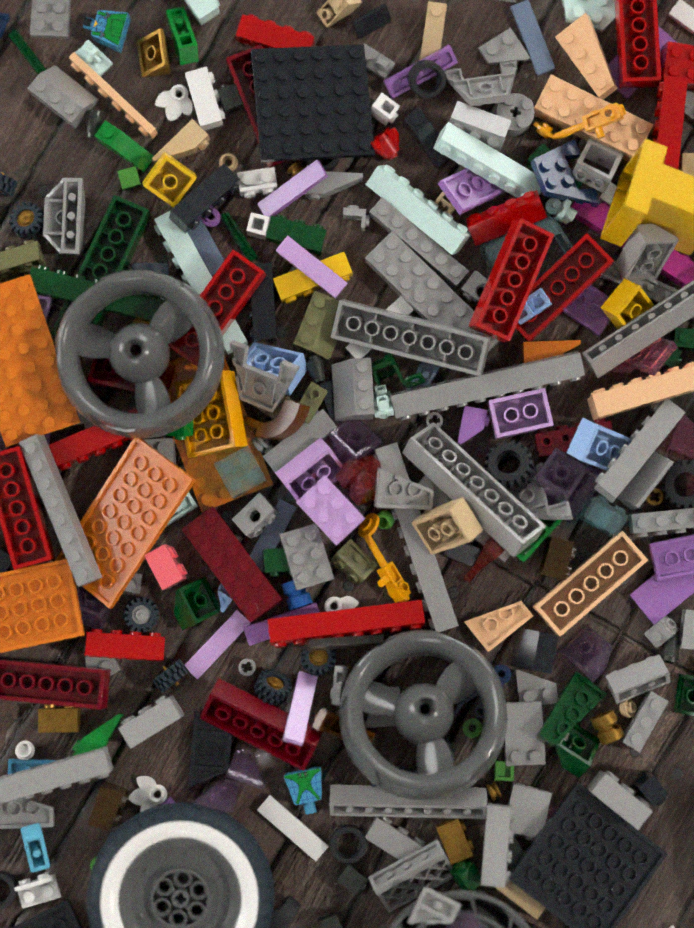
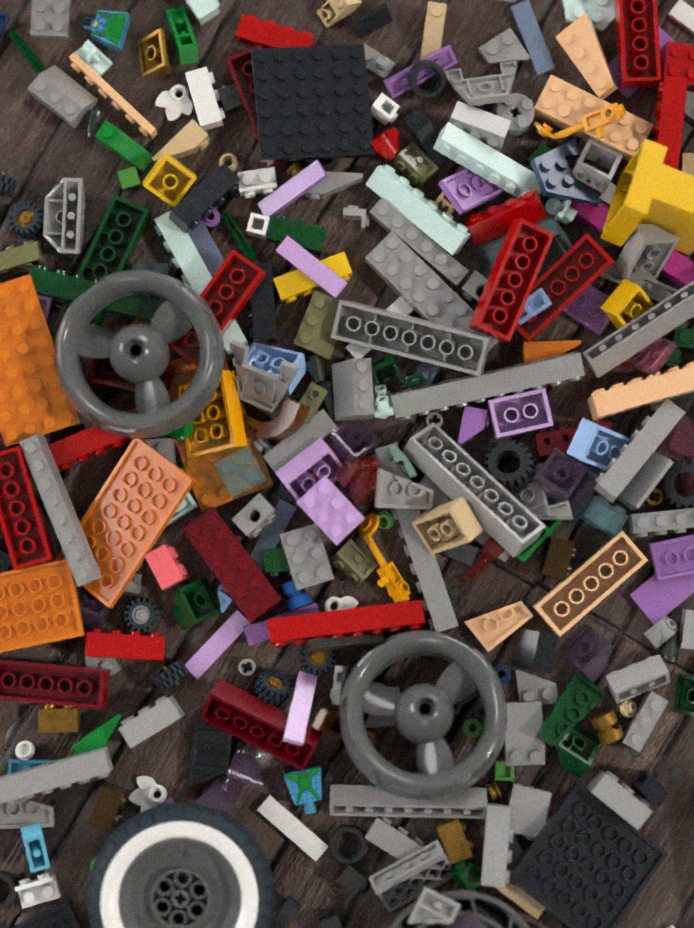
none -> sand green slope [386,443,417,479]
none -> olive bracket [393,142,439,189]

